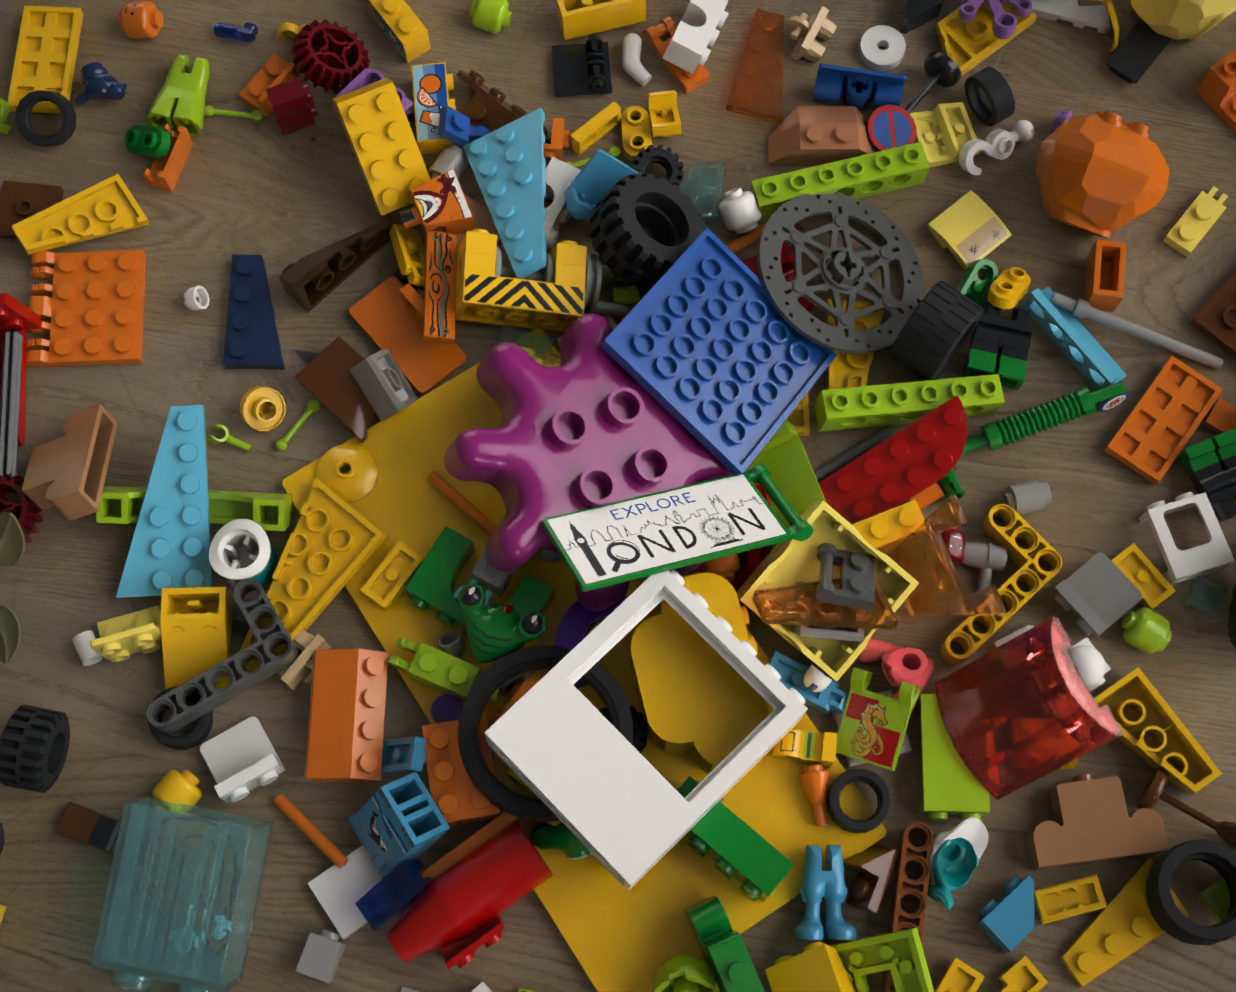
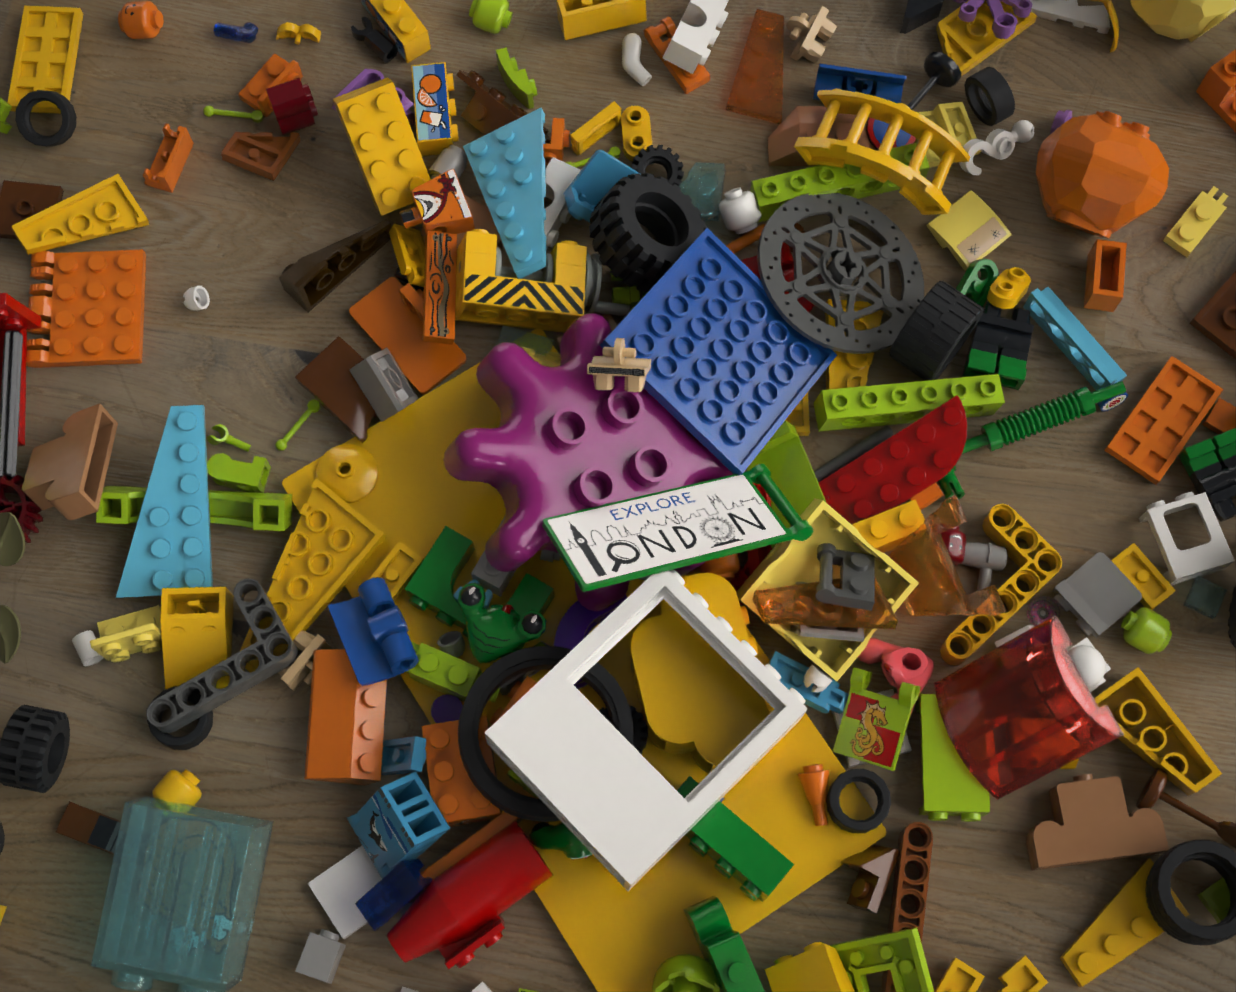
dark blue animal [75,62,127,106] -> none
green plate [124,125,171,159] -> none
lime piece [146,54,210,137] -> none
white bracket [200,716,285,803] -> none
white hat [209,519,278,588] -> none
dark blue wing [223,254,285,370] -> none
yellow plate [240,386,286,431] -> none
orange piece [273,794,349,869] -> none
dark red gear [291,19,370,95] -> none
orange bar [426,471,498,536] -> none
blue plate [438,106,490,147] -> none
black hinge [551,33,612,97] -> none
yellow bracket [648,90,681,137] -> none
yellow leg [773,729,838,767] -> none
dark azure piece [794,845,857,940] -> none
white piece [859,25,906,71] -> none
teal hair [927,817,989,910] -> none
dark azure slope [976,875,1034,953] -> none
light grey brick [1002,479,1052,515] -> none
yellow plate [1034,874,1107,925] -> none
light grey bar [1050,292,1223,370] -> none
black piece [1105,20,1171,84] -> none
none -> lime leg [207,453,271,493]
none -> dark orange wing [221,132,301,181]
none -> blue panel [328,577,419,686]
none -> black bar [351,17,398,63]
none -> lime slope [496,47,538,109]
none -> tan hips [587,338,651,392]
none -> yellow fence [794,88,970,215]
none -> clear tile [1027,596,1061,629]

